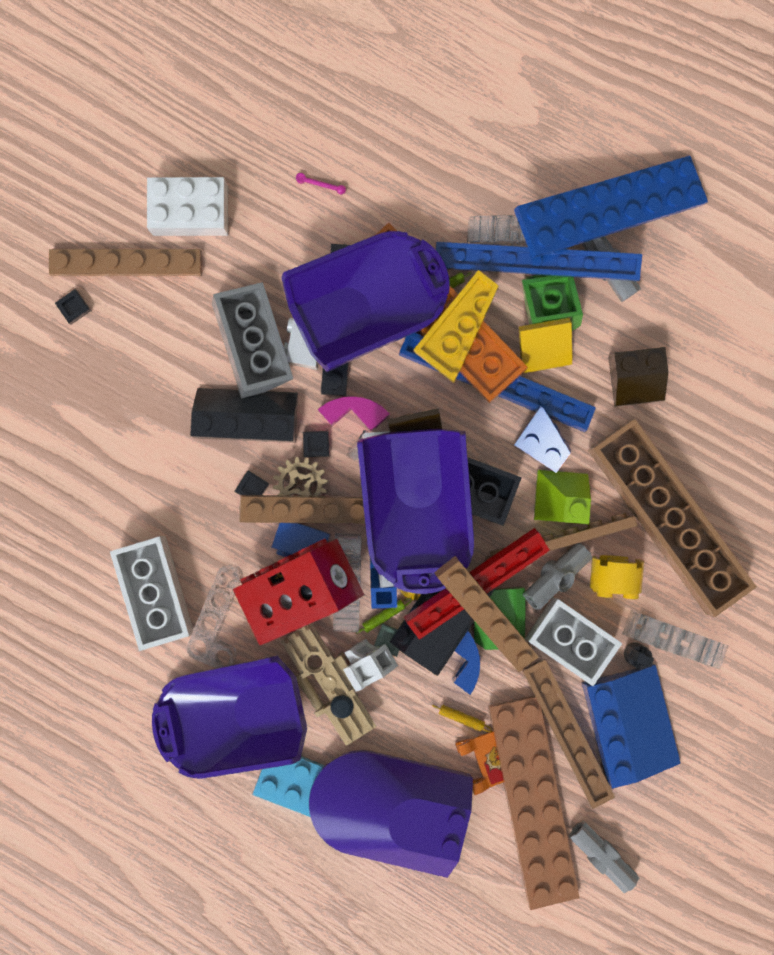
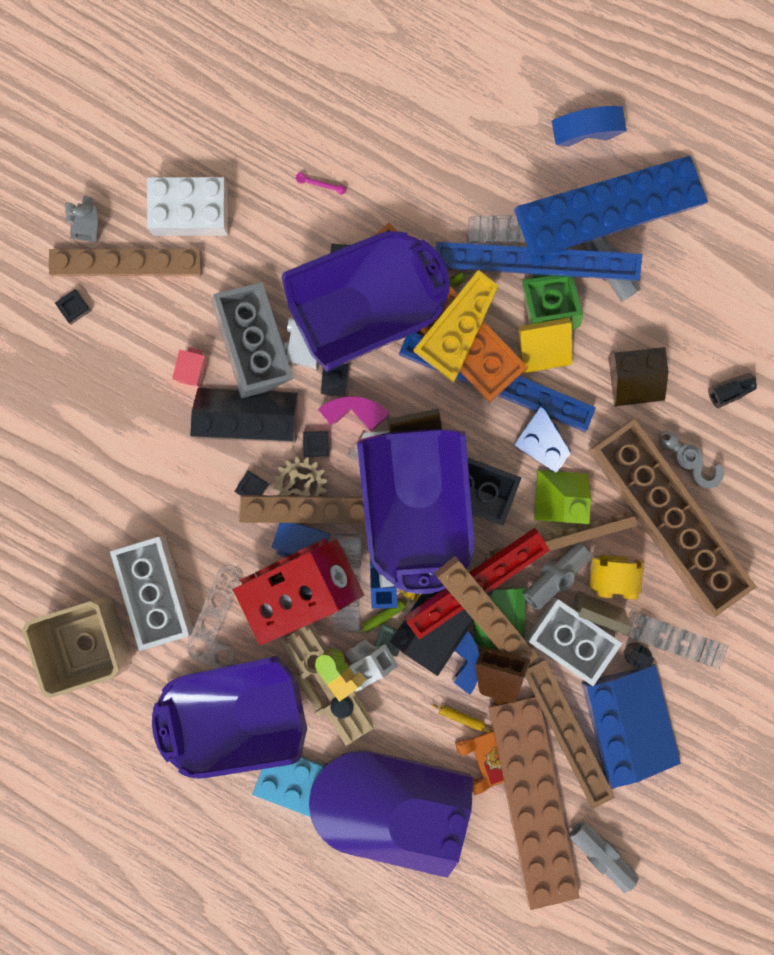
none -> tan plate [22,597,132,698]
none -> light grey piece [65,196,98,243]
none -> coral brick [172,347,208,388]
none -> leg [315,648,366,702]
none -> reddish brown torso [475,646,531,705]
none -> blue brick [552,106,627,147]
none -> dark tan tile [575,591,631,635]
none -> light grey piece [659,431,724,489]
none -> black hinge [708,373,757,409]

